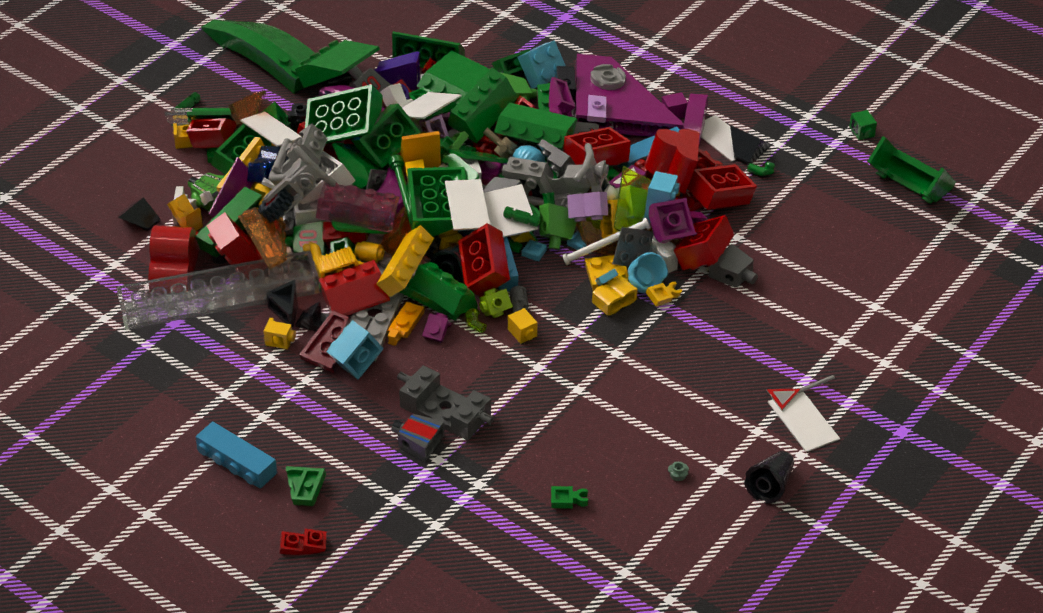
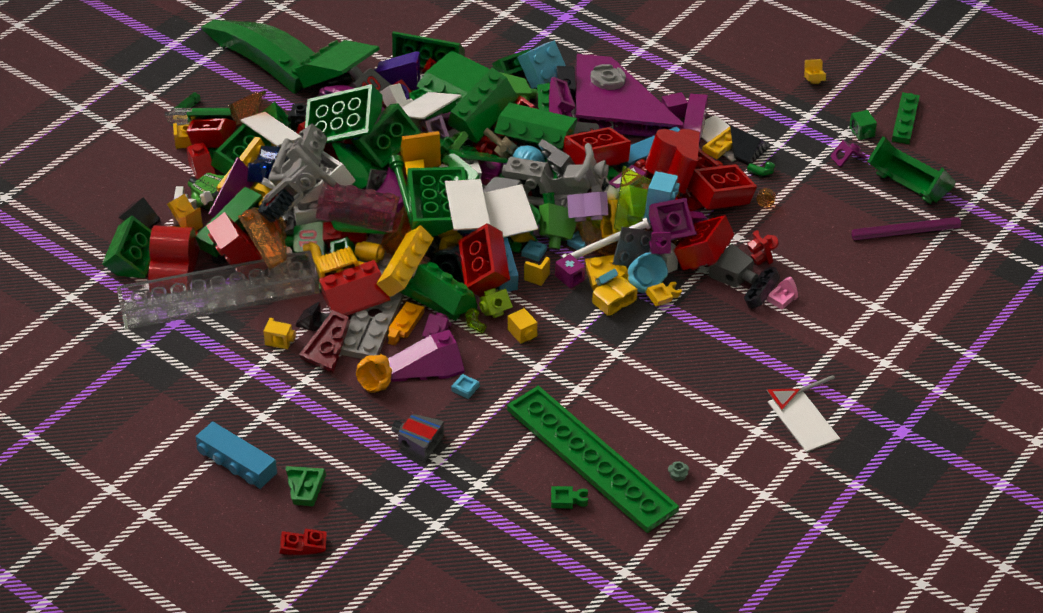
black slope [266,279,298,327] -> none
medium azure brick [326,320,384,379] -> none
dark grey brick [397,365,494,441] -> none
green axle [503,206,540,227] -> none
dark grey hinge [509,286,529,313] -> none
lavender plate [587,95,606,123] -> none
black cone [744,451,794,504] -> none
none -> green slope [102,216,152,278]
none -> red slope [186,142,216,179]
none -> light orange hair [356,354,392,393]
none -> magenta wedge [388,330,465,382]
none -> medium azure tile [451,374,480,399]
none -> green plate [507,385,679,533]
none -> yellow panel [524,257,550,286]
none -> magenta brick [555,254,585,288]
none -> magenta bracket [649,232,671,255]
none -> yellow tile [702,127,733,159]
none -> black beam [744,267,780,309]
none -> red hips [747,230,779,266]
none -> clear orange tile [756,188,776,207]
none -> bright pink tile [766,277,798,310]
none -> yellow bracket [804,59,826,84]
none -> magenta bracket [830,140,866,167]
none -> magenta axle [851,217,961,240]
none -> green plate [892,92,920,144]

